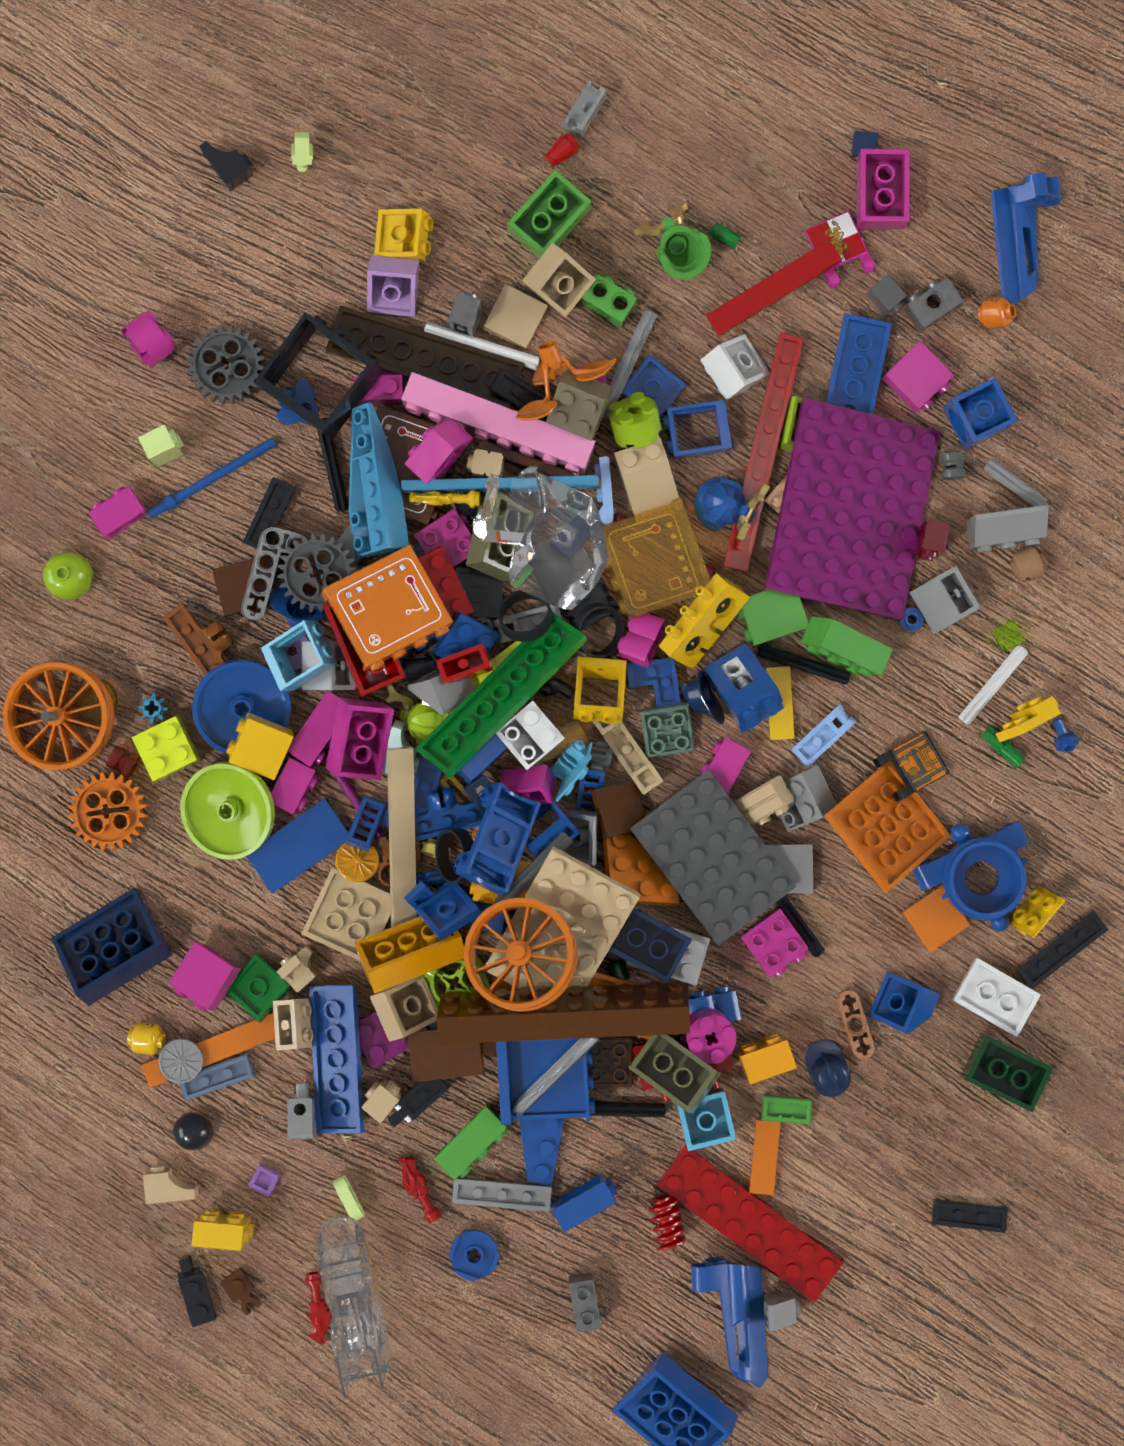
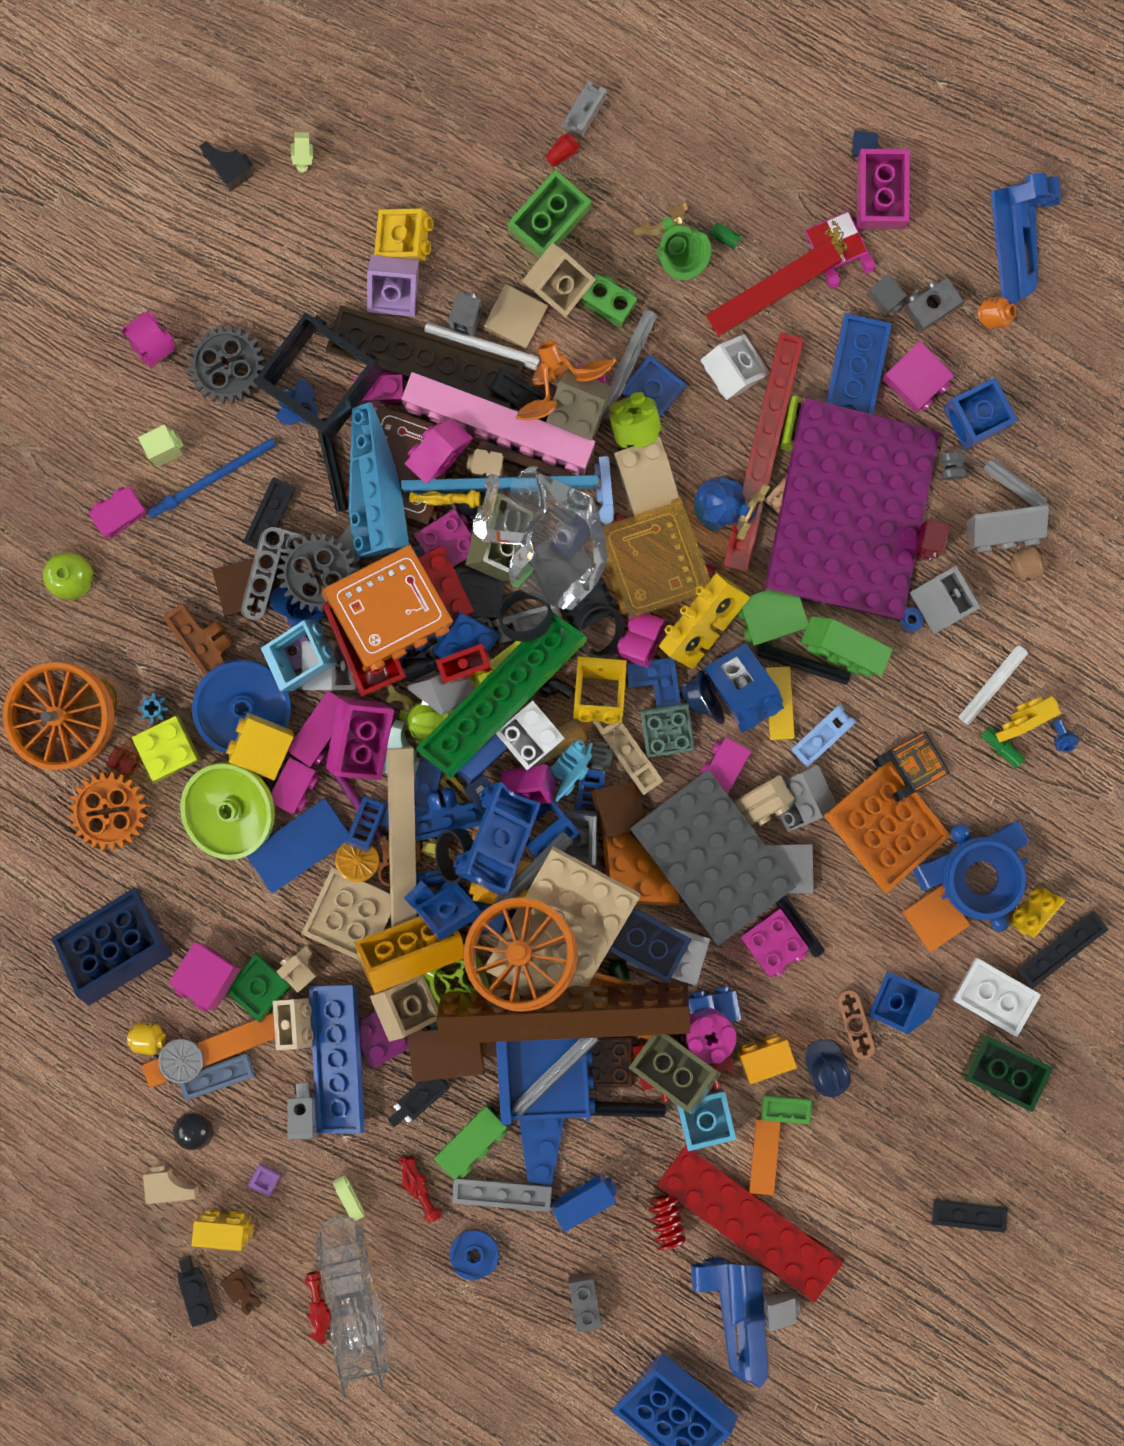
tan brick [361,1079,403,1124] -> none
blue window [662,400,732,460] -> none
clear neon green tile [991,620,1025,653] -> none

